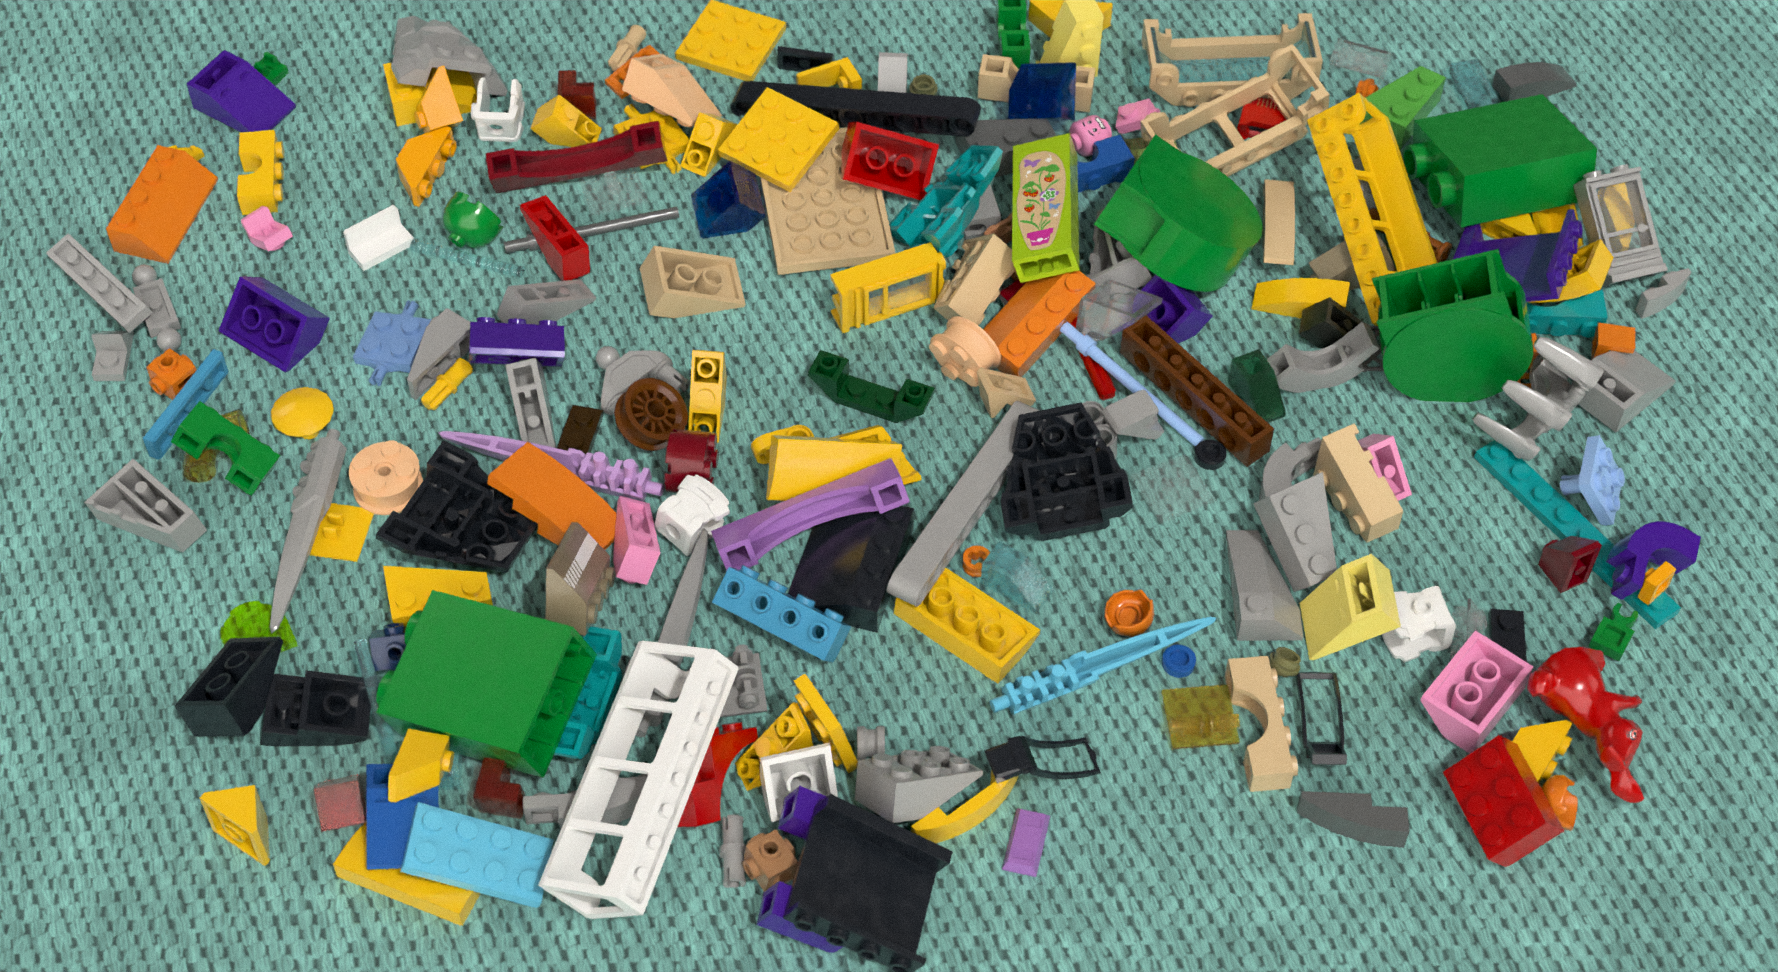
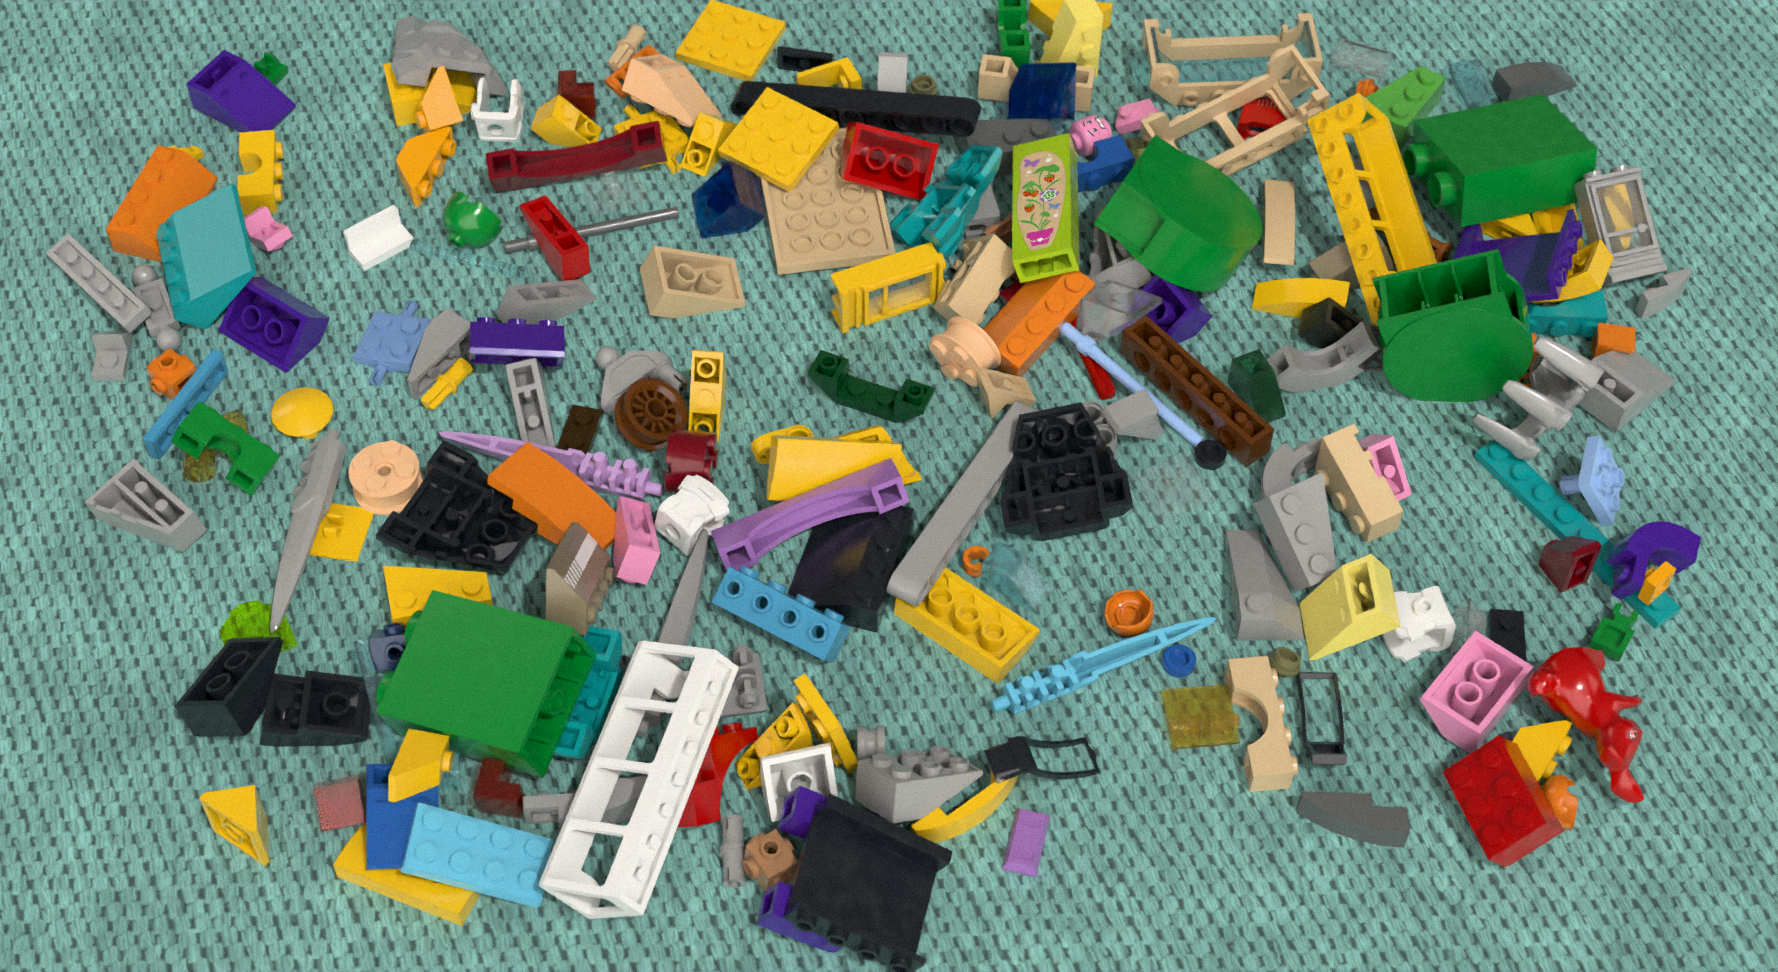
none -> teal slope [156,184,257,329]

